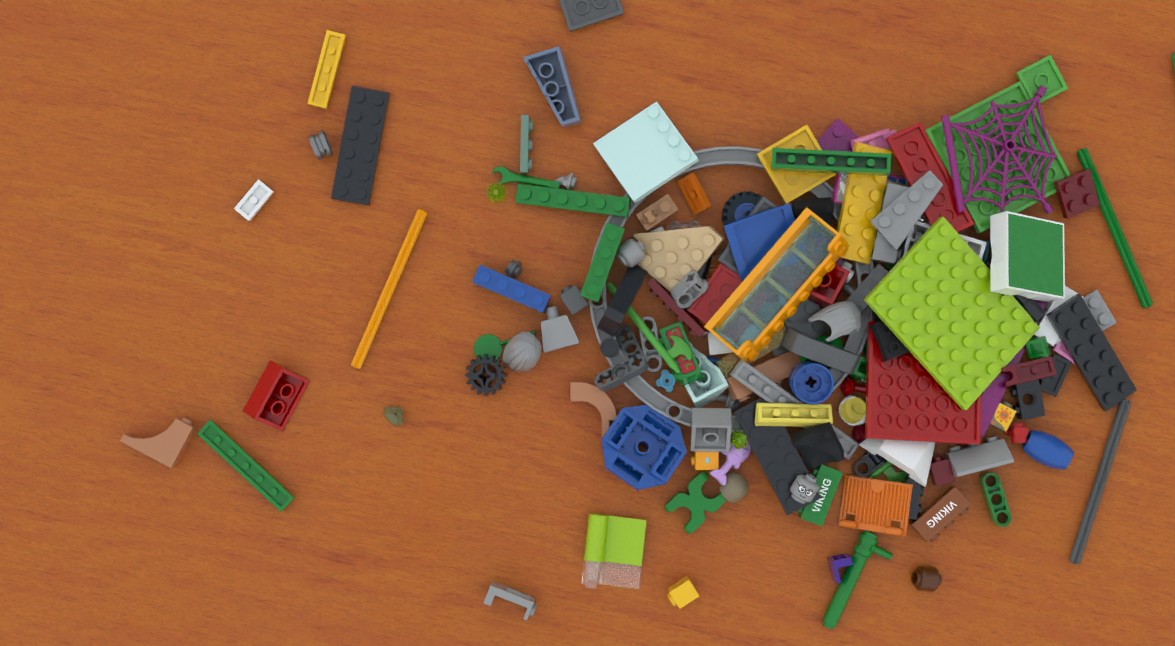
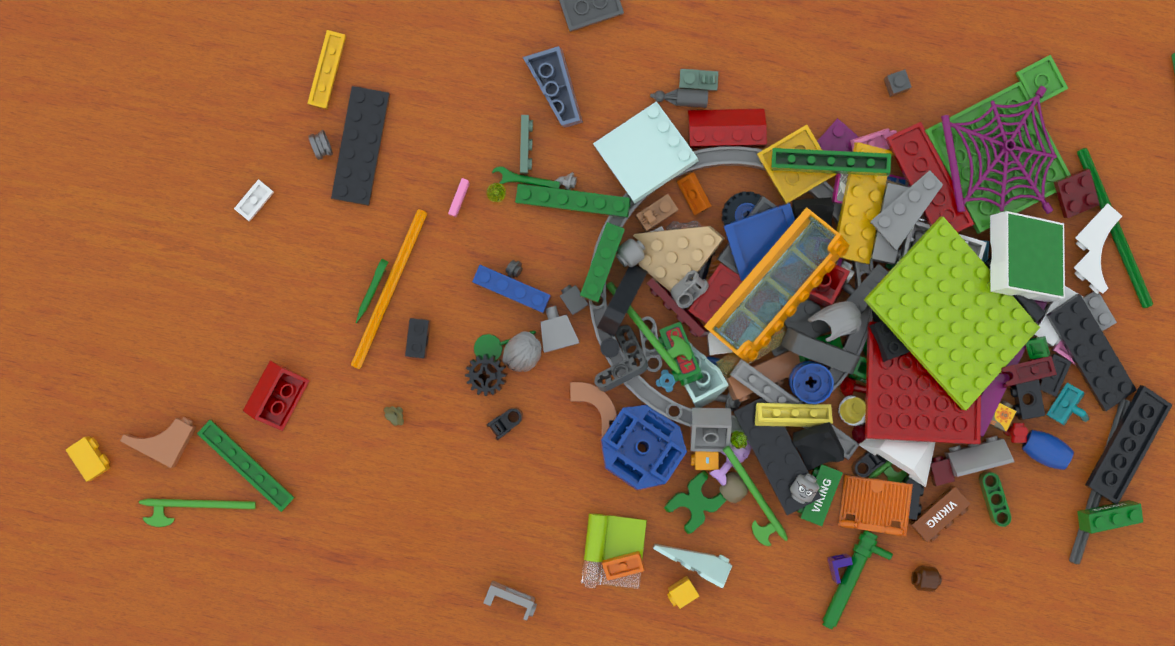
none -> yellow brick [66,436,110,482]
none -> bright green piece [139,499,256,527]
none -> green piece [356,259,389,323]
none -> black brick [405,318,431,359]
none -> bright pink tile [448,178,470,218]
none -> black piece [486,408,523,440]
none -> orange plate [602,551,645,581]
none -> dark grey wheel [650,89,708,108]
none -> light aqua wedge [653,544,732,589]
none -> sand green plate [679,69,719,91]
none -> red slope [688,109,767,149]
none -> bright green piece [723,446,788,546]
none -> dark grey brick [884,69,912,97]
none -> teal plate [1046,383,1089,426]
none -> white arch [1074,204,1122,294]
none -> green brick [1077,500,1143,534]
none -> black plate [1085,385,1172,505]

